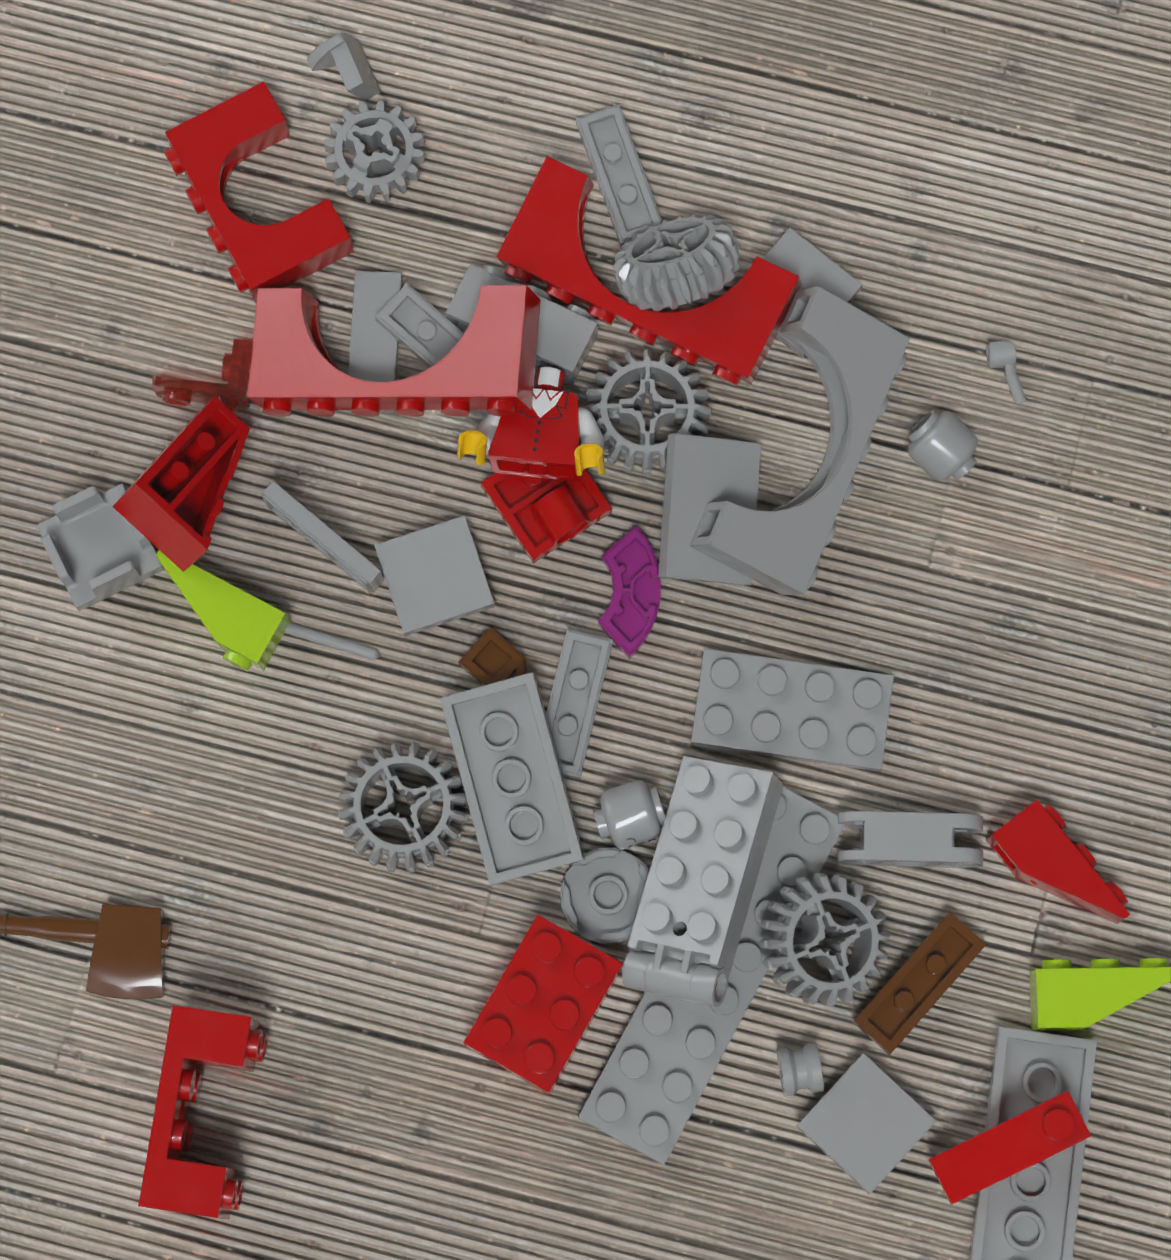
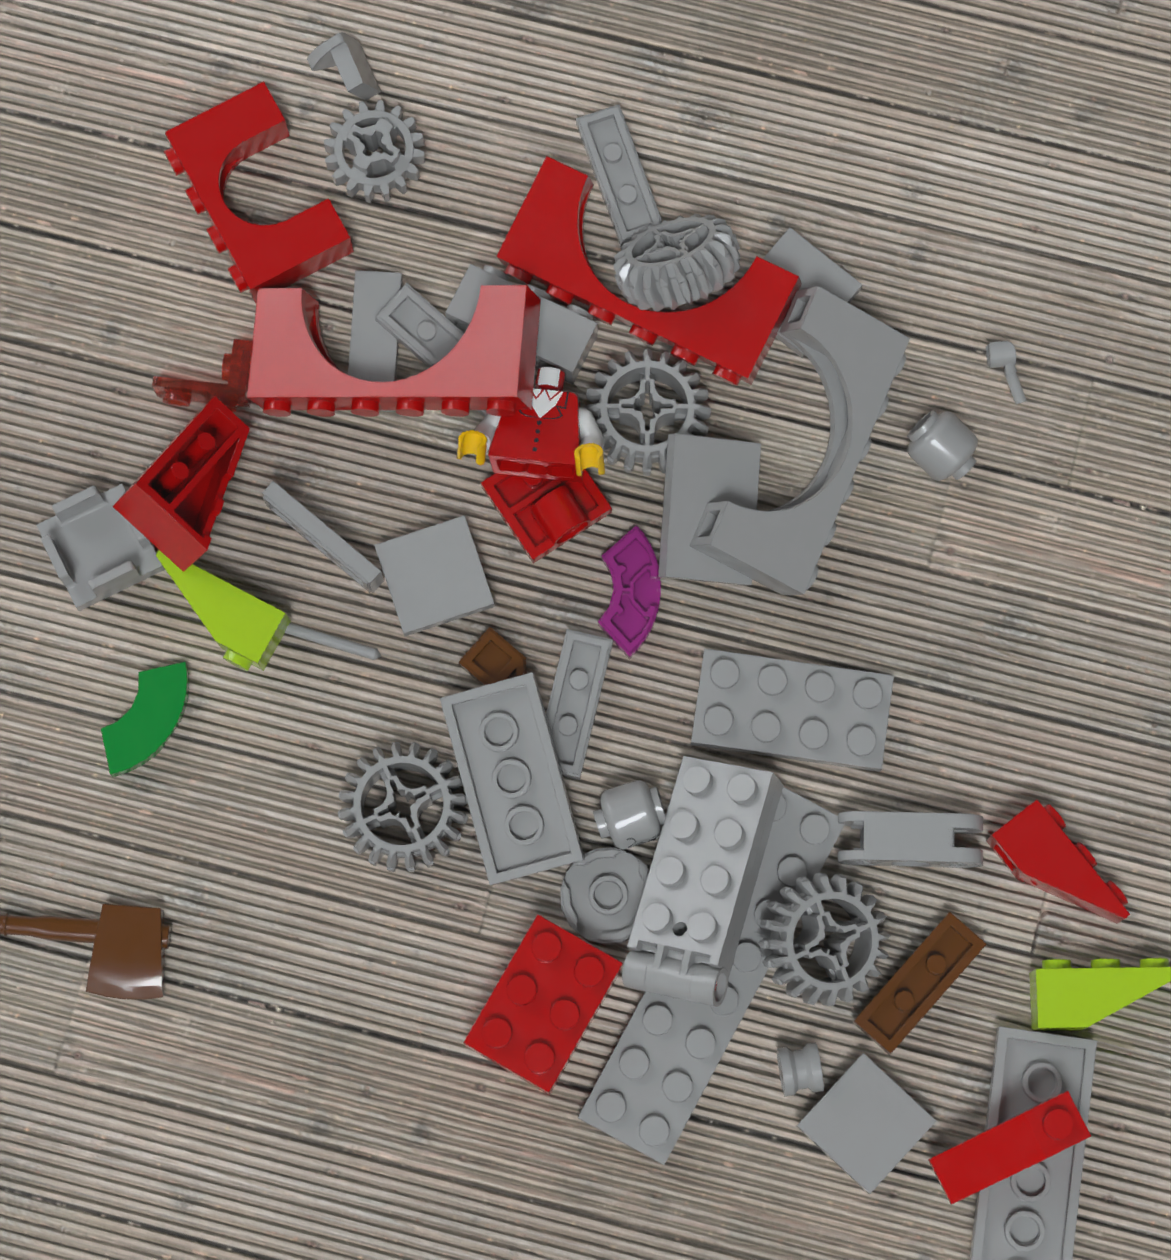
red plate [138,1005,268,1220] -> none
none -> green tile [101,662,189,777]

